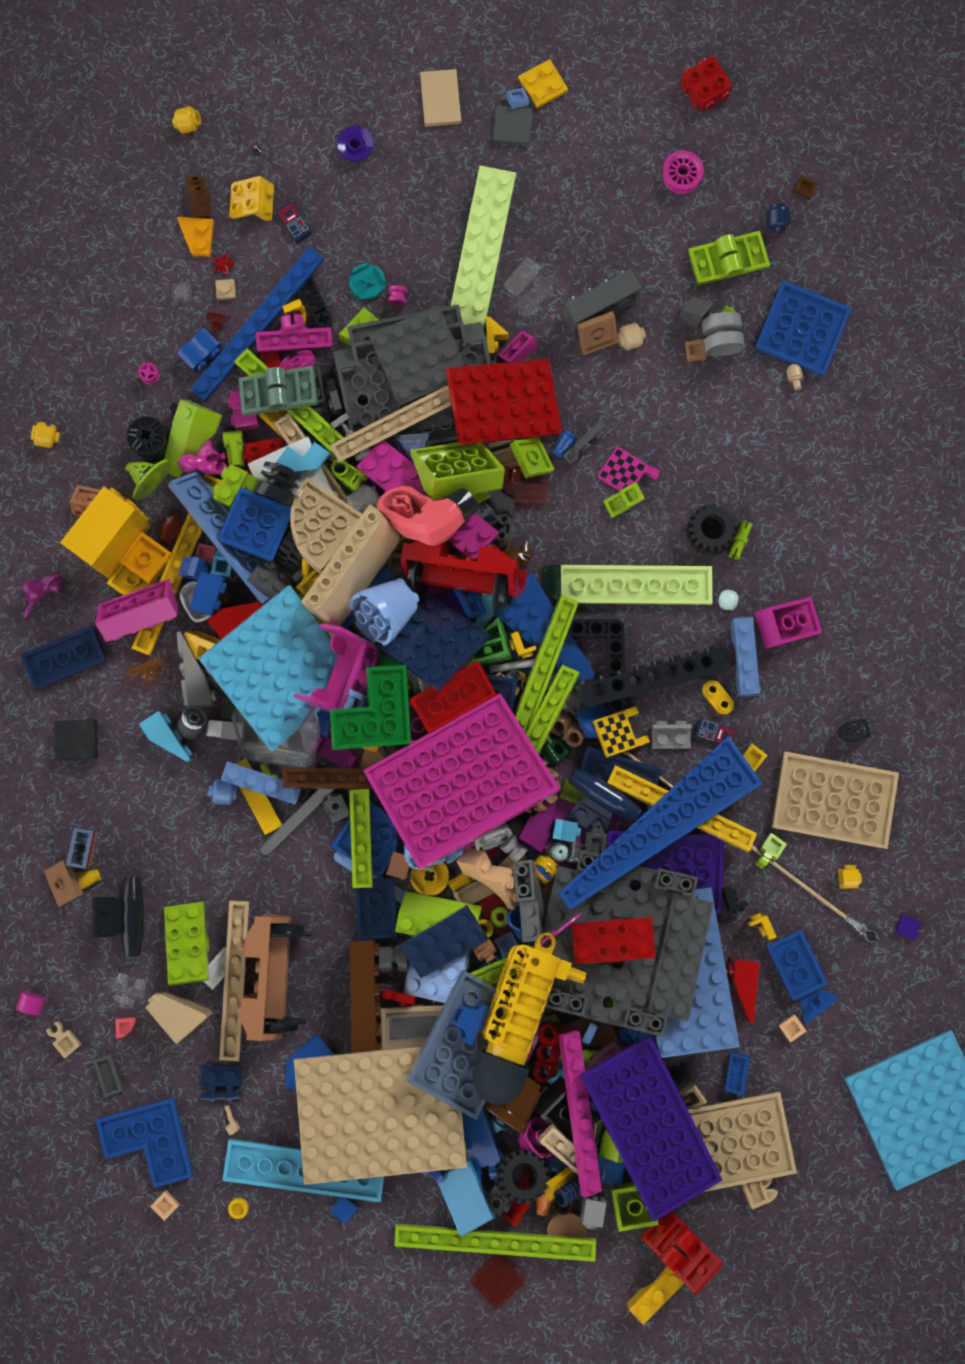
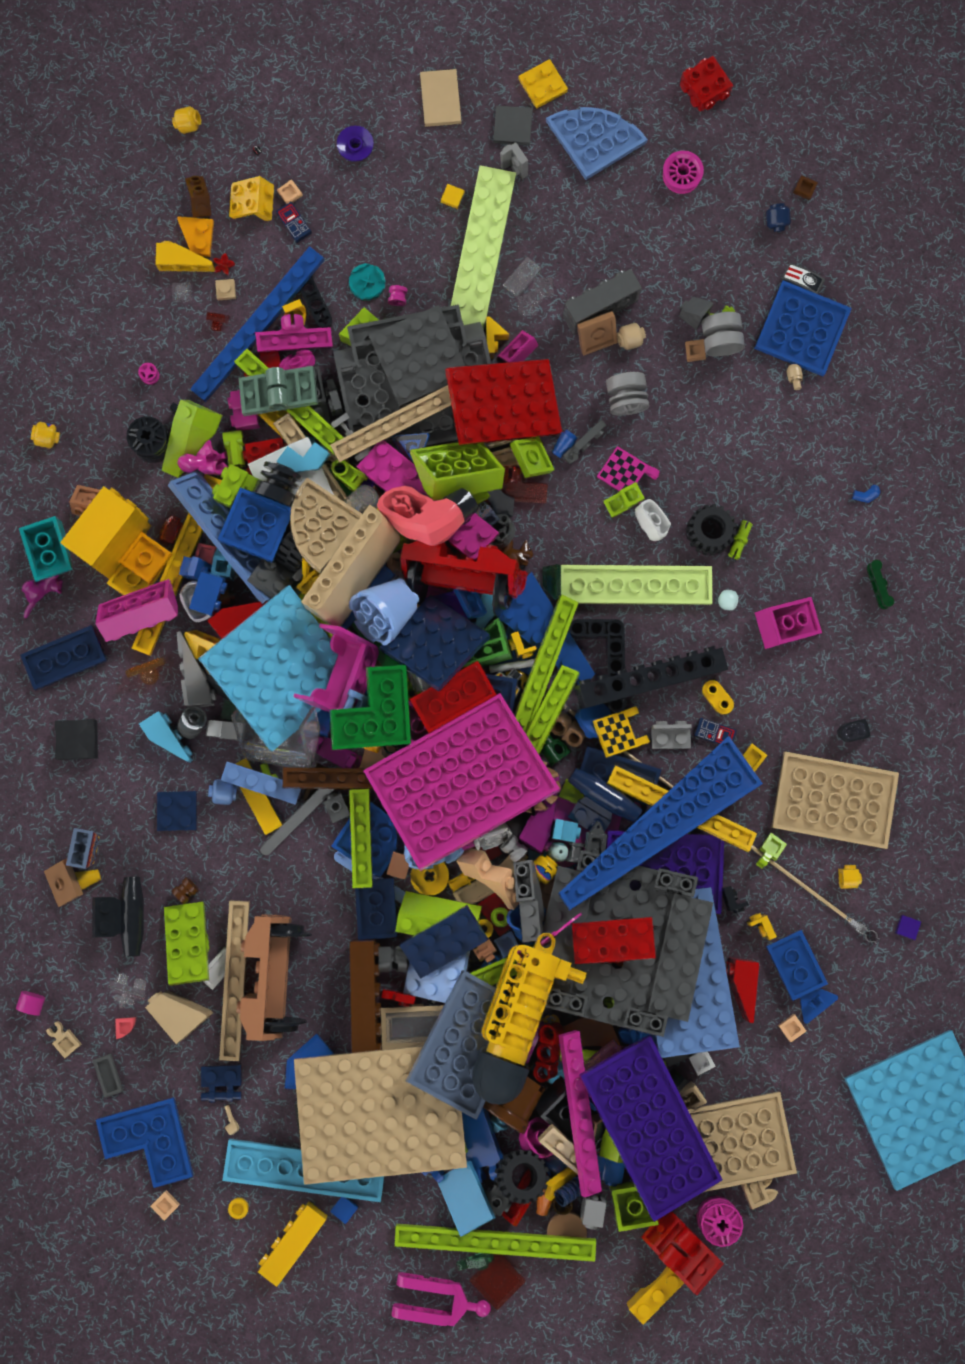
lime piece [125,460,171,501] -> none
blue brick [177,328,222,373] -> none
blue brick [450,1003,490,1045] -> none
medium blue tile [506,88,530,109] -> none
medium blue tile [582,1022,598,1044] -> none
lime plate [688,231,770,286] -> none
blue plate [724,1052,751,1096] -> none
medium blue arch [730,617,760,697] -> none
none -> teal slope [19,516,73,582]
none -> yellow slope [156,241,215,272]
none -> dark blue plate [157,791,197,831]
none -> reddish brown wheel [171,877,199,904]
none -> yellow brick [258,1201,328,1287]
none -> light nougat tile [277,179,303,204]
none -> dark pink piece [391,1272,491,1326]
none -> yellow tile [441,184,465,209]
none -> clear green plate [456,1253,494,1271]
none -> light grey bracket [500,142,528,179]
none -> medium blue plate [546,107,648,180]
none -> light grey wheel [606,372,650,416]
none -> white piece [635,499,671,541]
none -> white plate [688,1052,716,1076]
none -> dark pink wheel [696,1196,743,1247]
none -> slope [782,263,825,294]
none -> blue arm [852,485,880,503]
none -> dark green plate [866,560,894,610]

